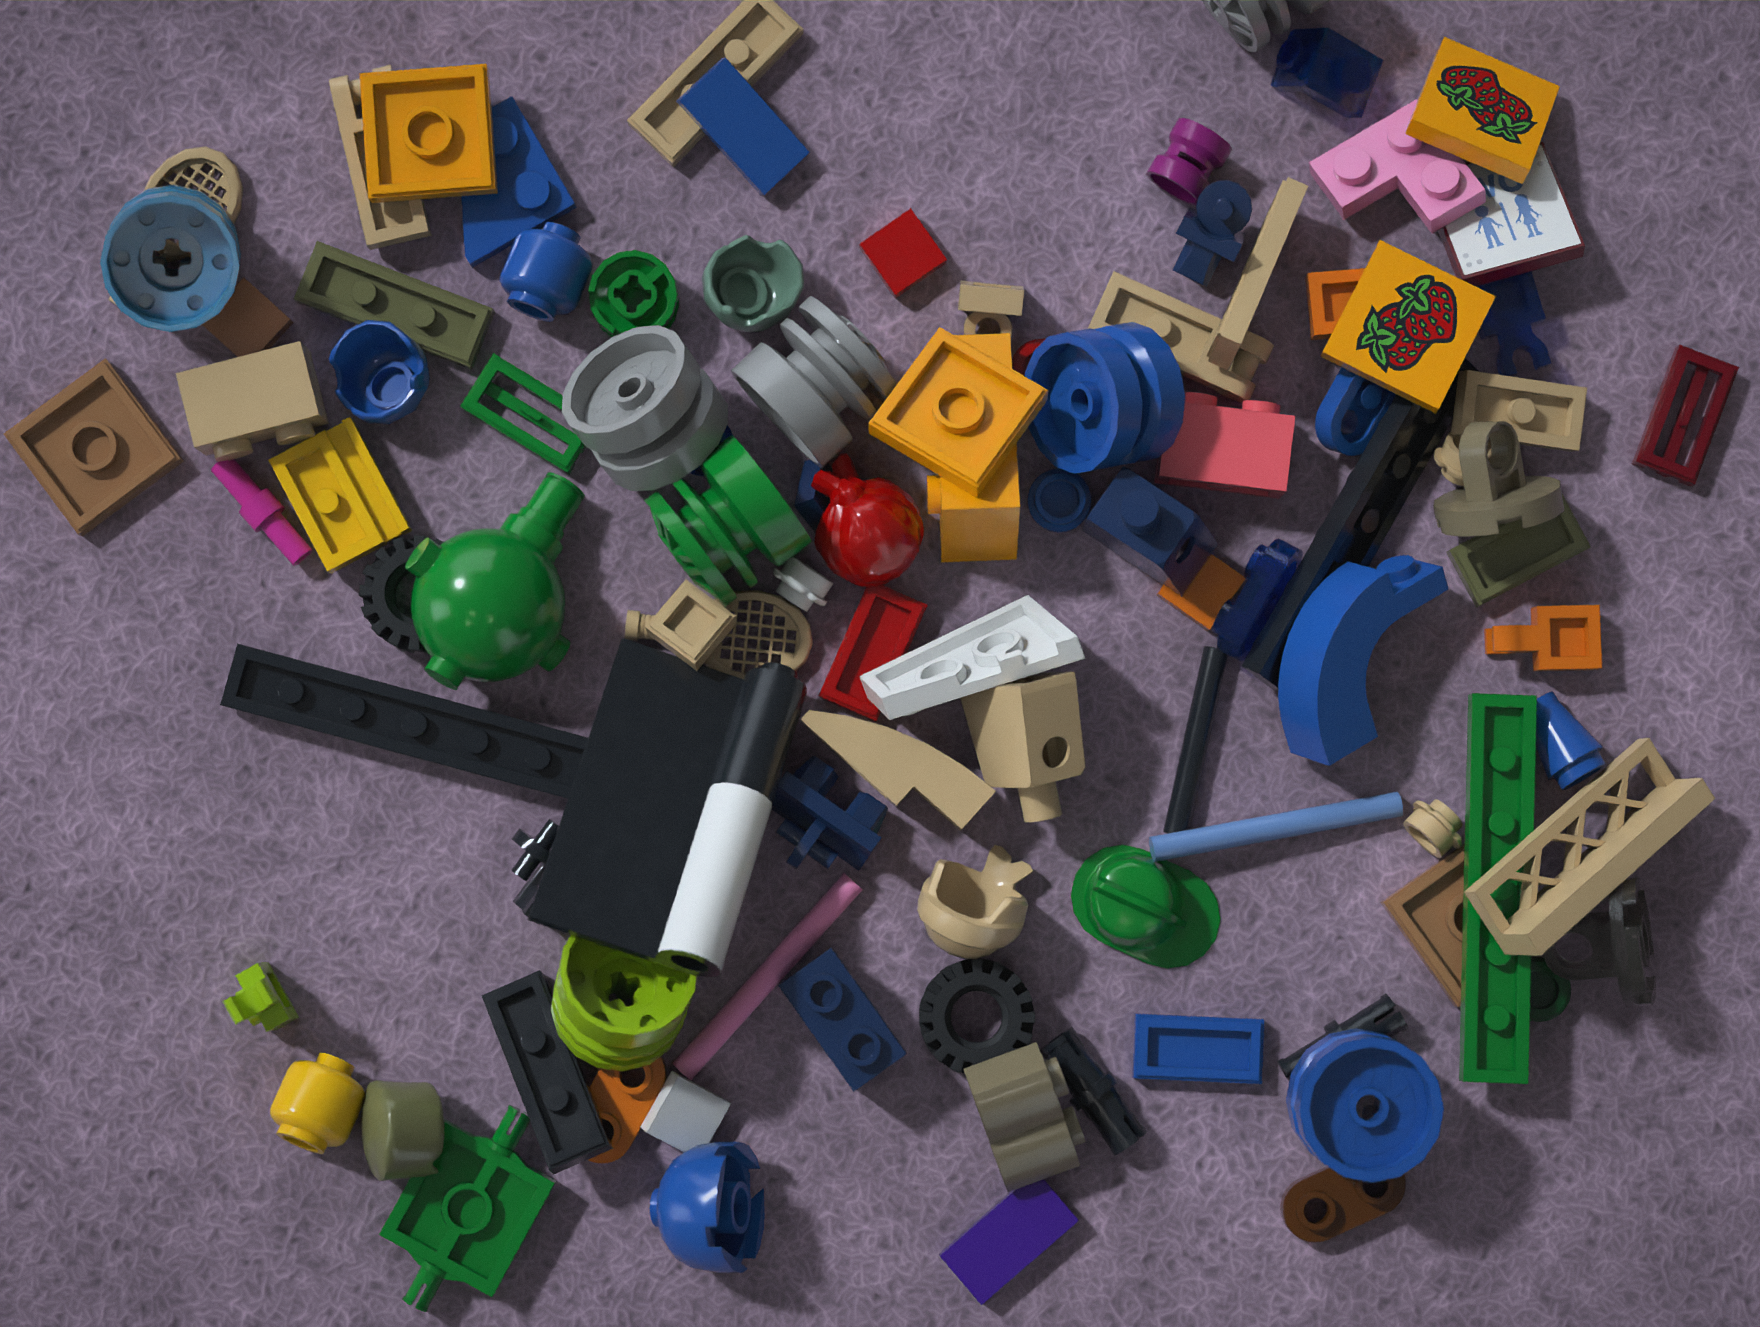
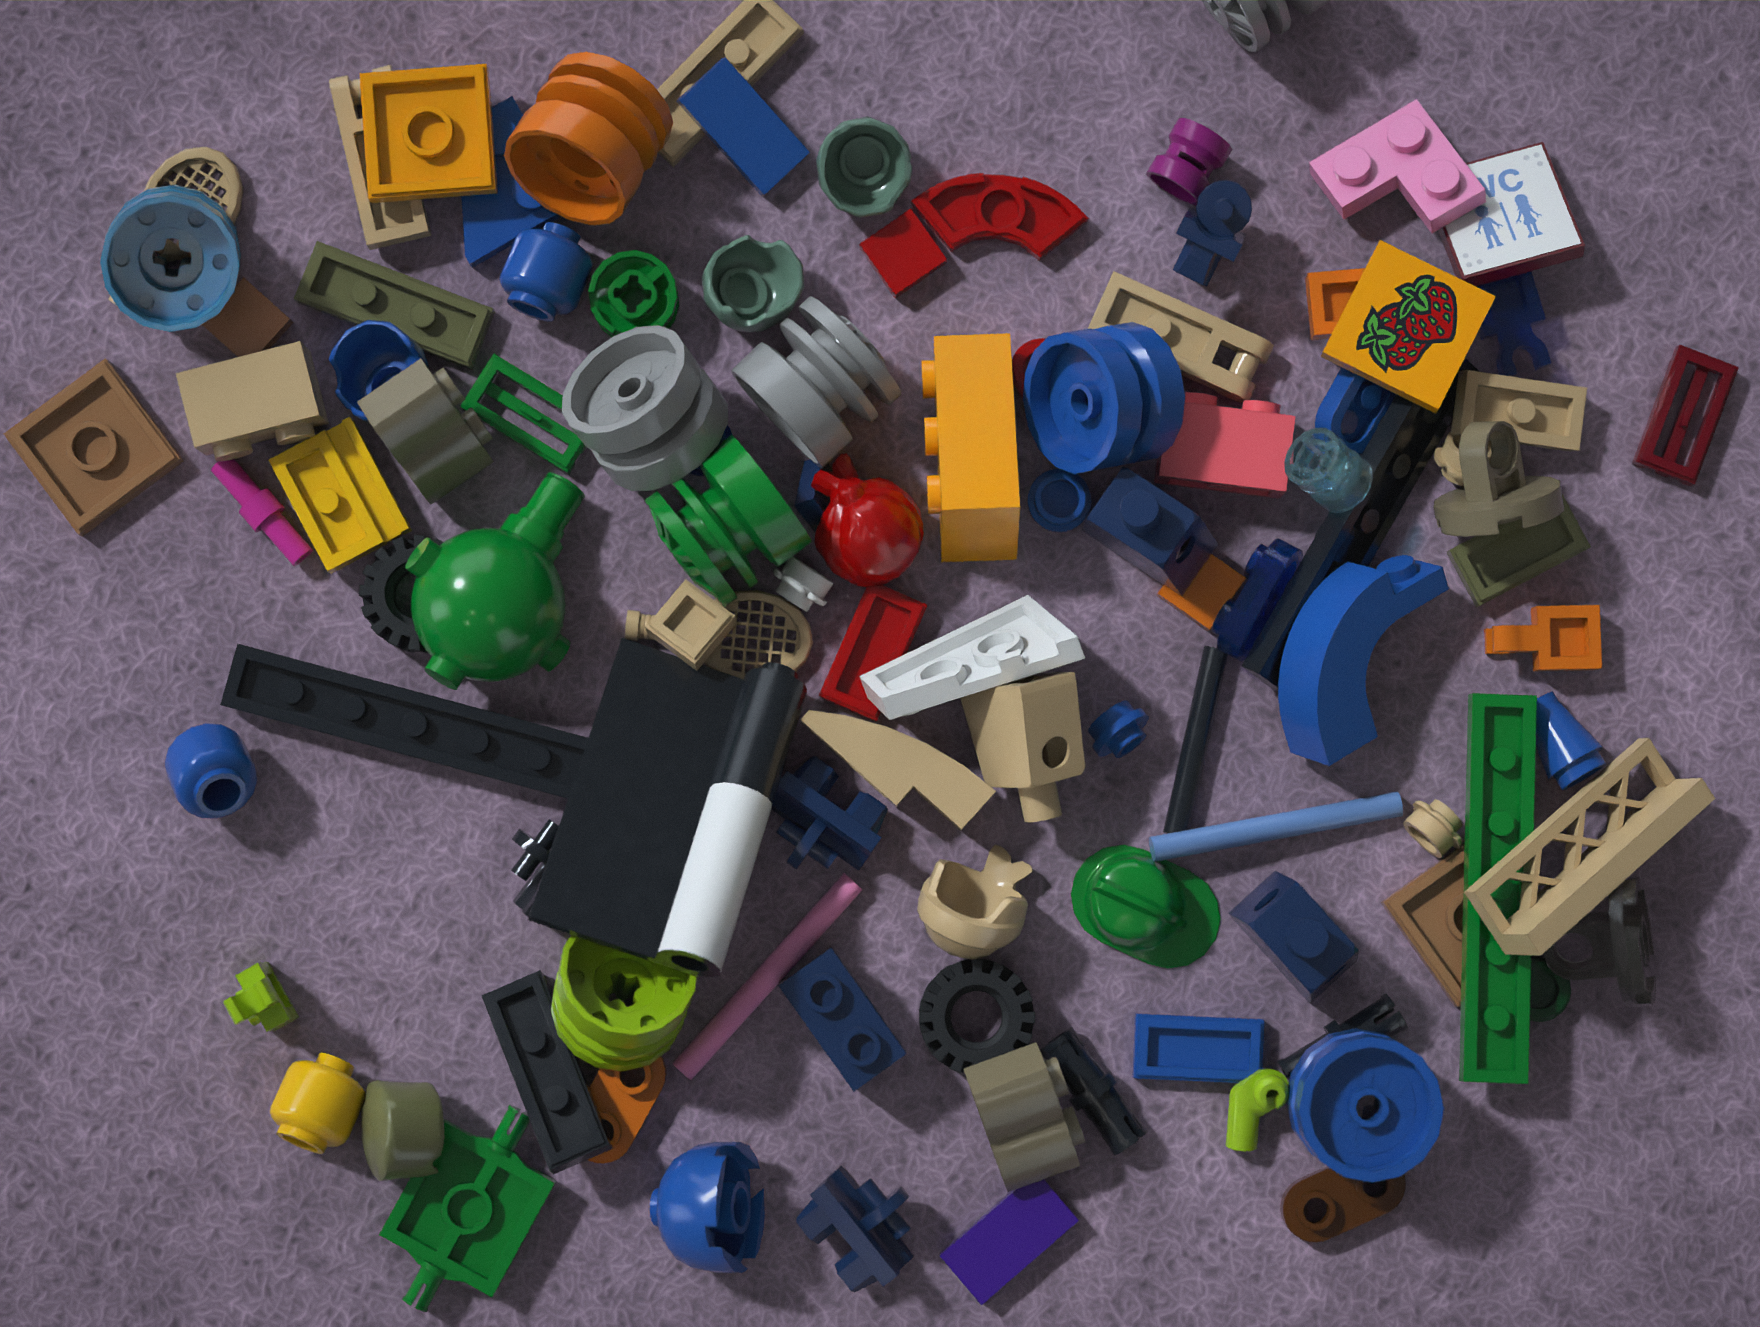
white tile [640,1071,731,1152] -> none
light orange tile [868,327,1048,497] -> none
tan tile [958,281,1024,338] -> none
tan tile [1206,177,1308,370] -> none
clear blue bracket [1271,27,1384,118] -> none
light orange tile [1405,37,1560,184] -> none
none -> blue head [165,723,257,819]
none -> dark tan brick [357,359,494,505]
none -> orange wheel [504,52,673,225]
none -> dark blue hips [796,1166,914,1292]
none -> sand green hair [816,116,912,218]
none -> red tile [911,173,1089,261]
none -> blue plate [1088,700,1149,758]
none -> lime arm [1226,1068,1289,1151]
none -> dark blue torso [1228,871,1359,1004]
none -> clear light blue wheel [1284,428,1373,513]

